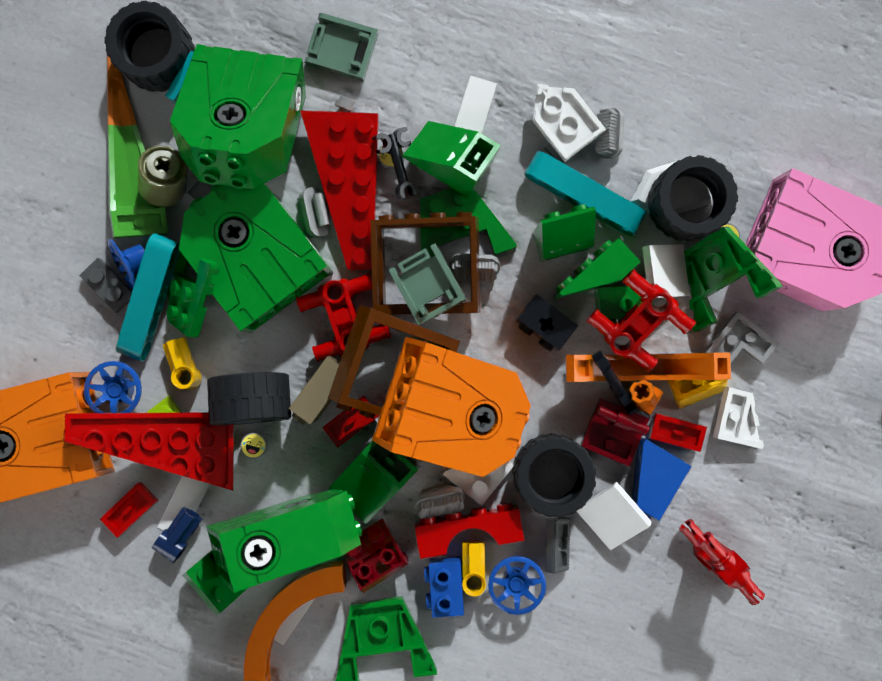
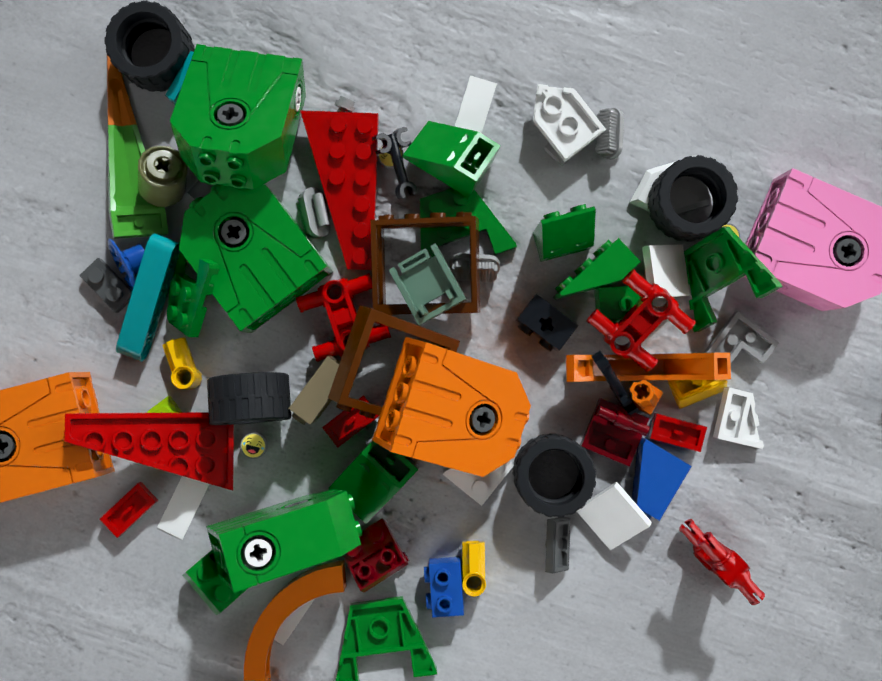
blue wheel [84,361,142,413] -> none
dark blue piece [152,507,203,563] -> none
sand green container [305,13,378,82] -> none
light grey piece [414,483,465,519] -> none
red arch [415,502,525,559] -> none
blue wheel [488,556,546,615] -> none
teal beam [524,151,647,236] -> none

